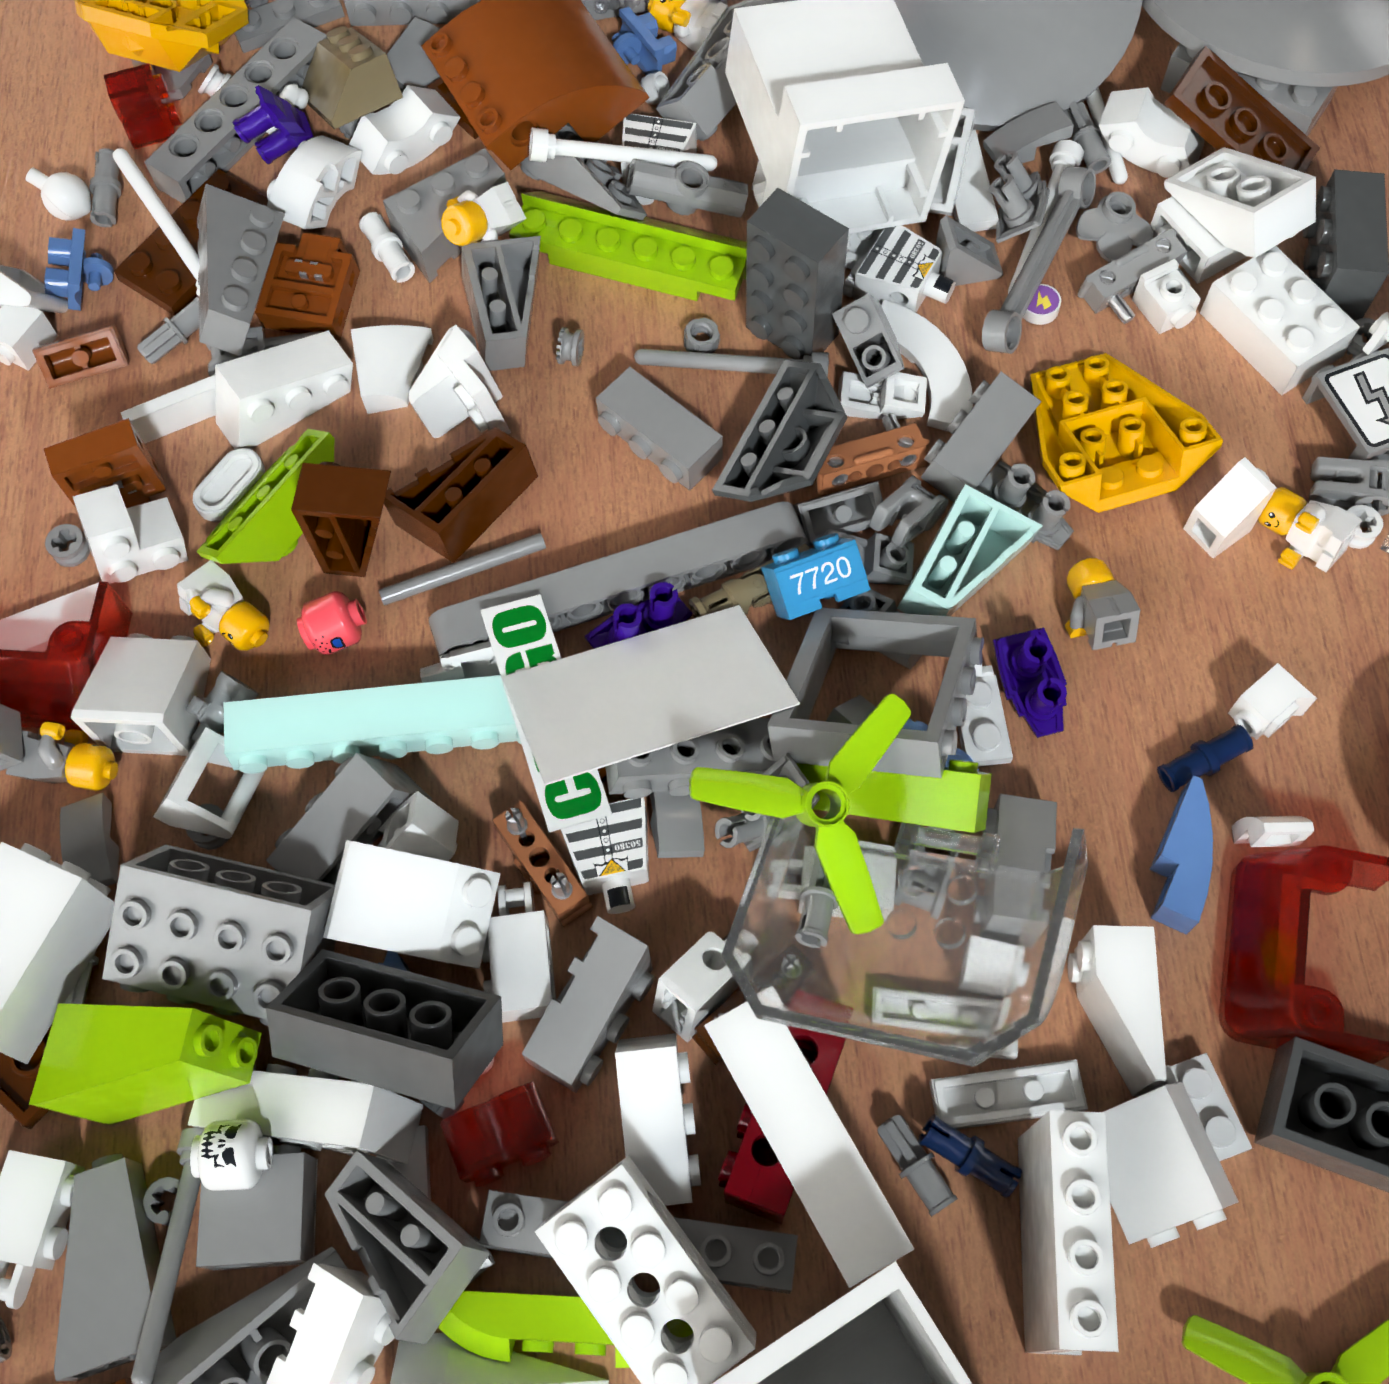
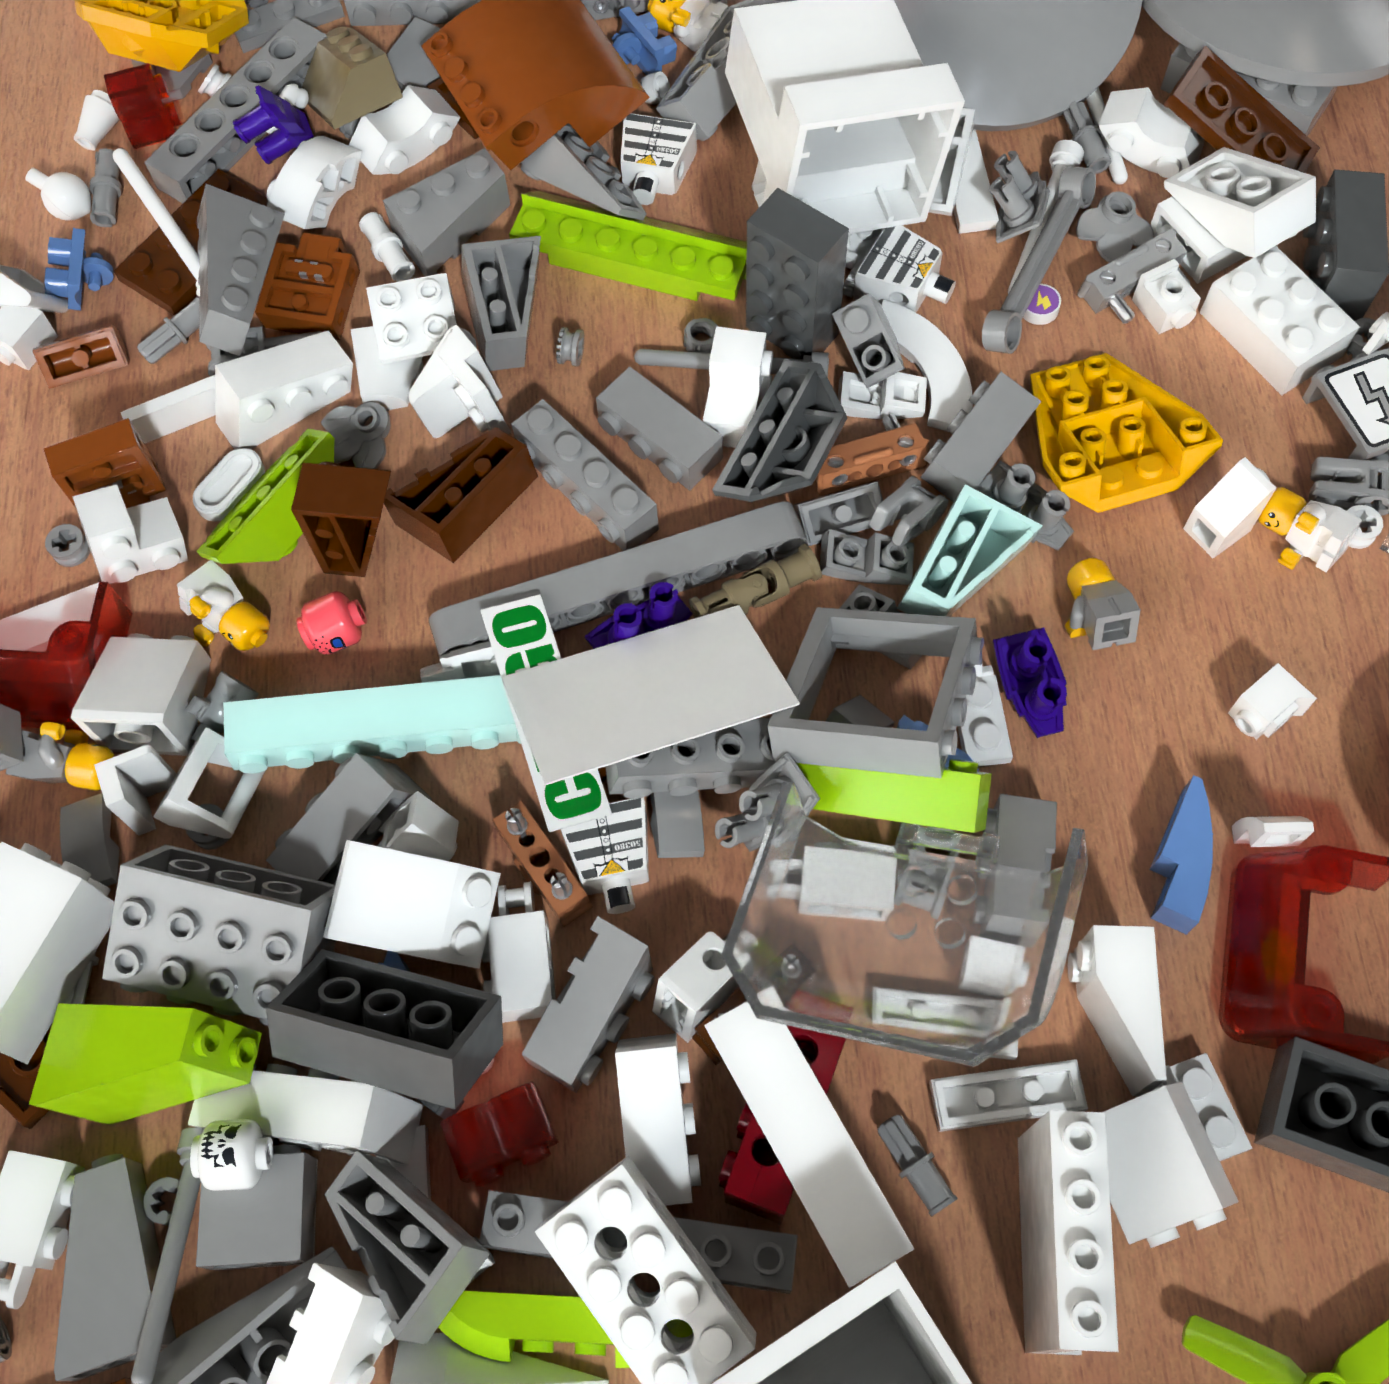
light grey bar [378,532,546,606] -> none
piece [441,182,527,246] -> none
white piece [529,127,717,171] -> none
light grey piece [626,159,748,218] -> none
lime piece [689,694,911,934] -> none
dark azure brick [761,533,871,620] -> none
light grey axle [795,853,838,948] -> none
dark blue pin [918,1114,1022,1198] -> none
light grey slope [936,215,1004,286] -> none
light grey slope [983,102,1074,163] -> none
dark blue pin [1157,724,1253,792] -> none
none -> white cone [74,90,121,151]
none -> white panel [94,745,177,836]
none -> light grey plate [321,402,391,469]
none -> white bracket [366,273,457,364]
none -> light grey brick [511,399,659,551]
none -> white brick [703,326,773,448]

